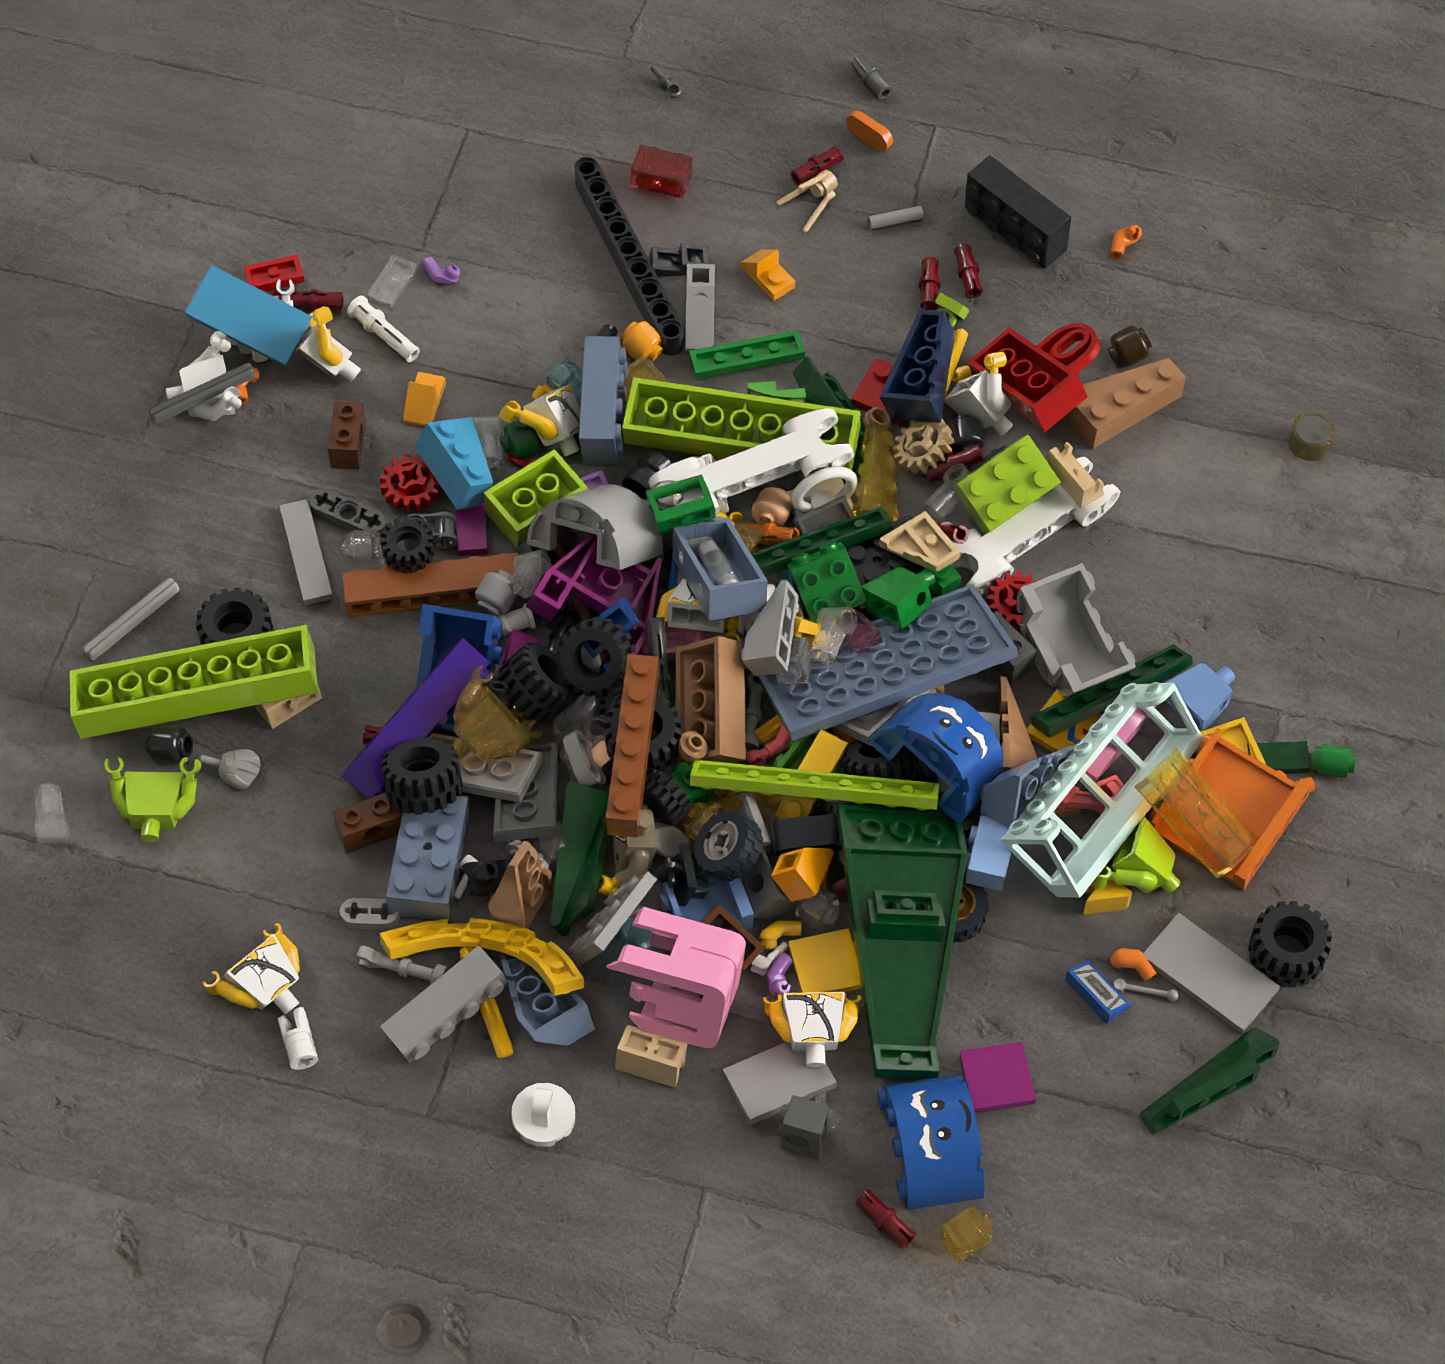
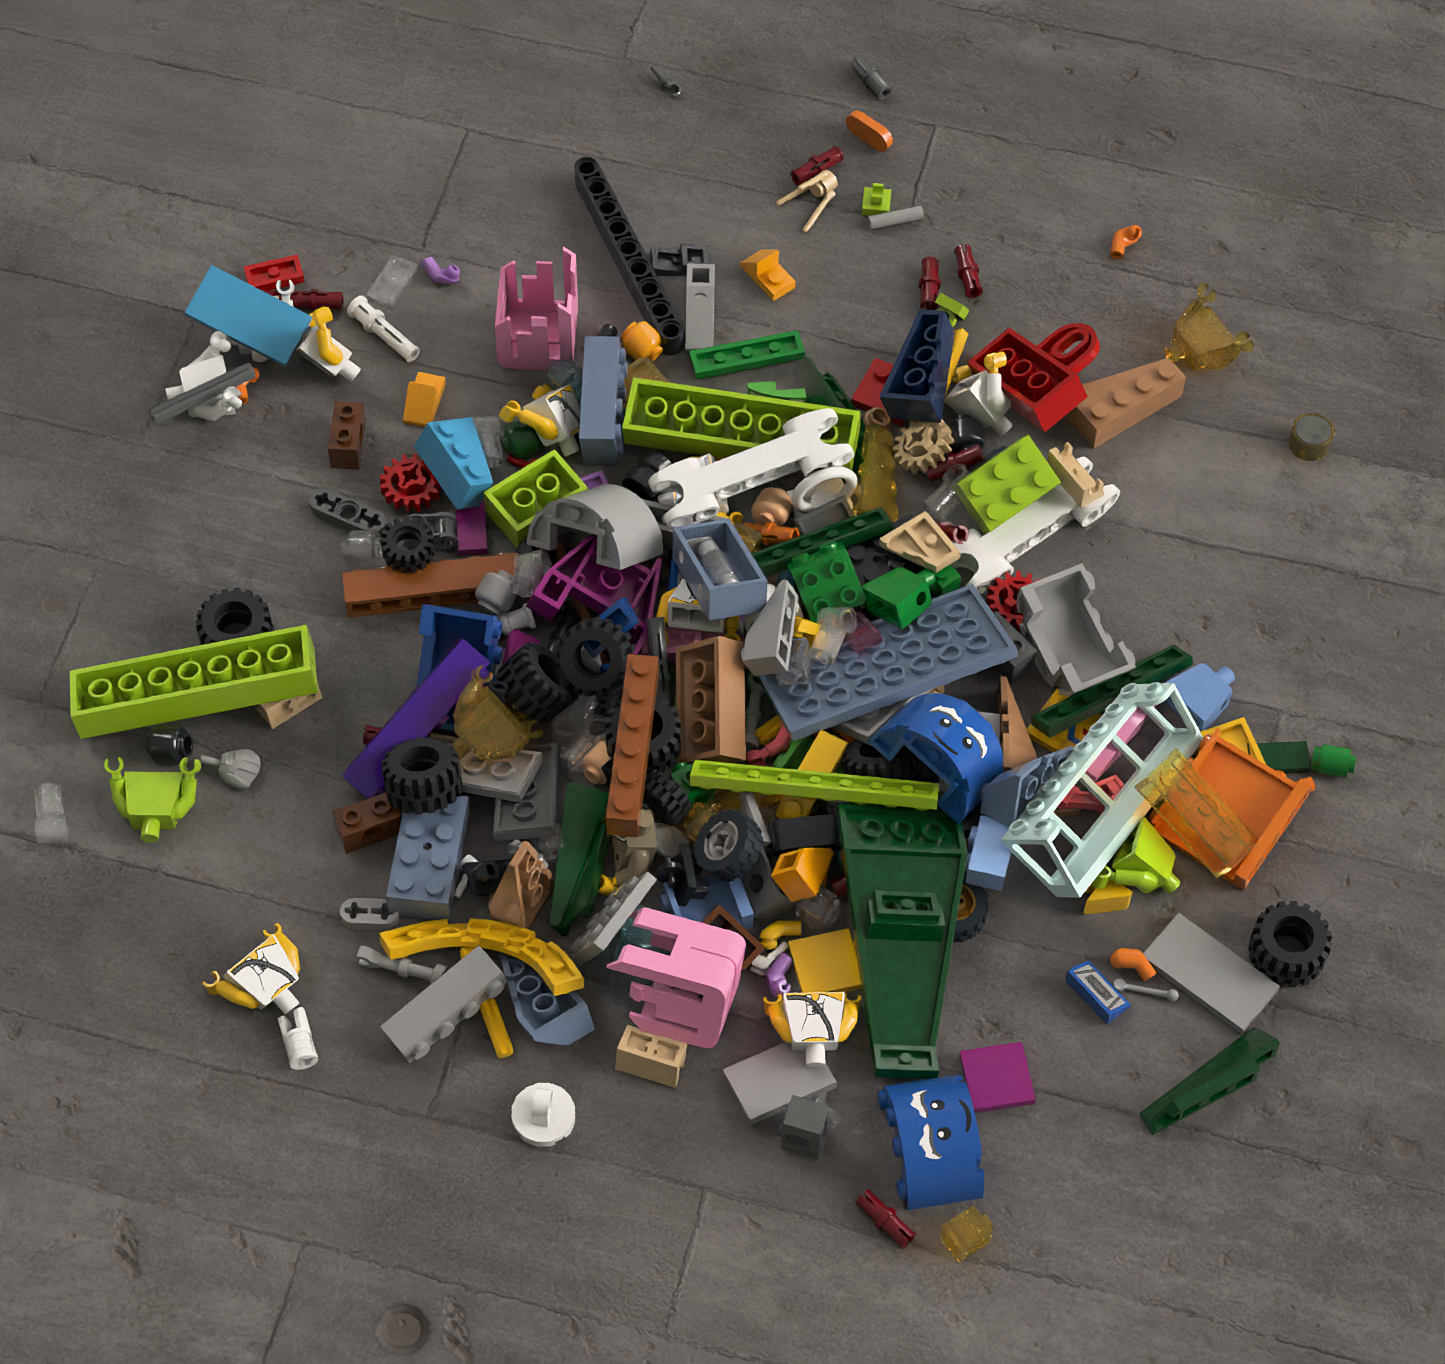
light grey axle [83,578,179,661] -> none
light grey tile [279,499,333,606] -> none
light grey beam [563,730,601,787] -> none
clear red brick [631,145,693,199] -> none
green tile [645,474,716,535] -> none
medium nougat plate [678,731,708,761] -> none
black piece [965,155,1071,269] -> none
dark brown head [1108,325,1152,367] -> none
none -> bright pink piece [495,247,578,371]
none -> lime tile [862,183,892,216]
none -> clear yellow torso [1165,282,1254,371]

